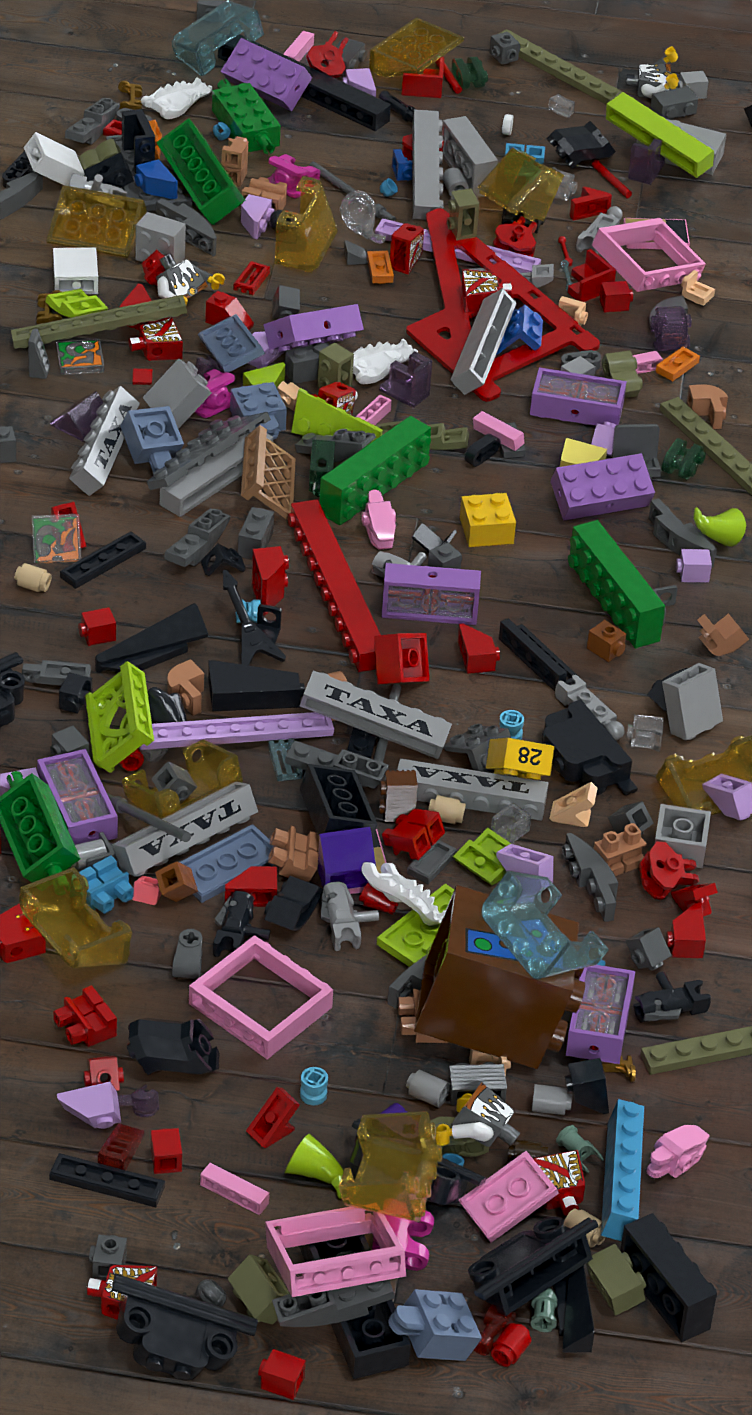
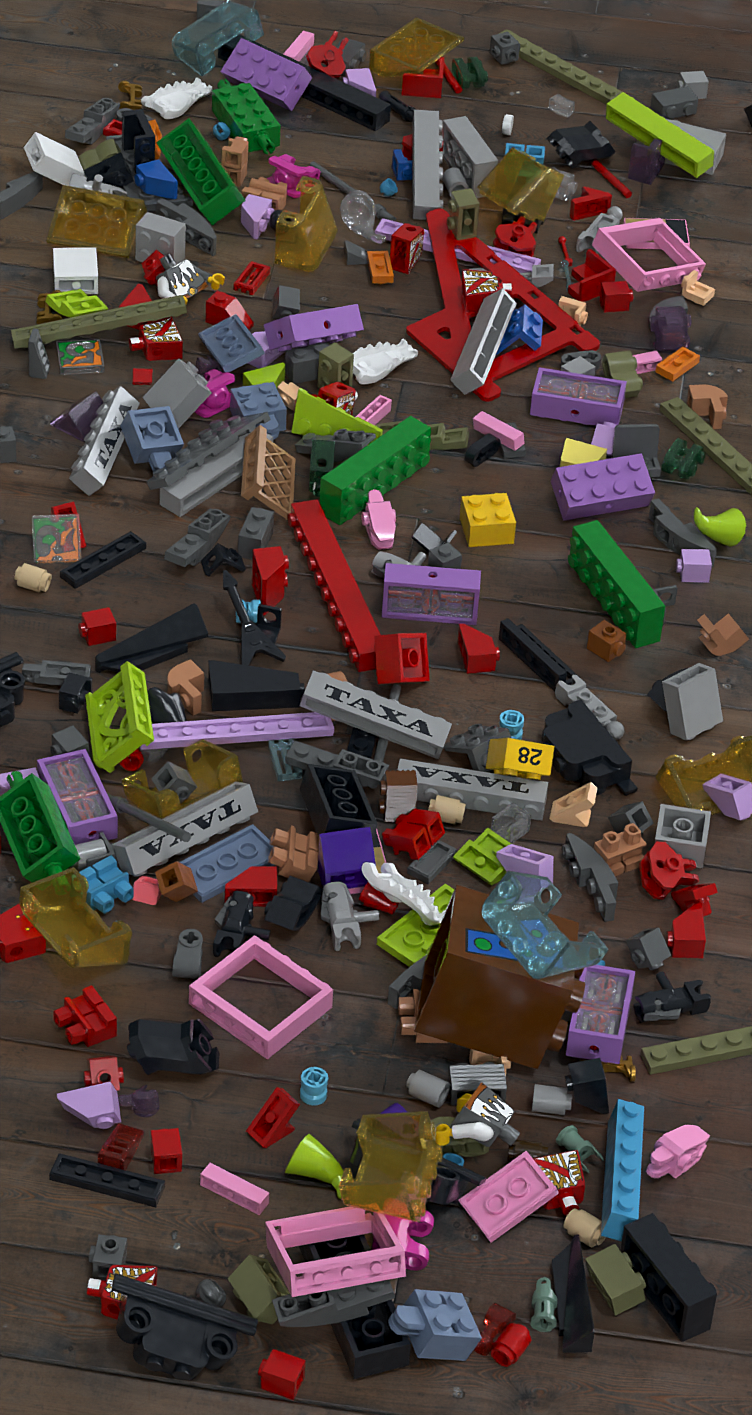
black beam [2,151,34,188] -> none
clear purple panel [379,351,432,408] -> none
black brick [468,1217,598,1316] -> none
torso [626,46,679,99] -> none
clear window [627,714,663,752] -> none

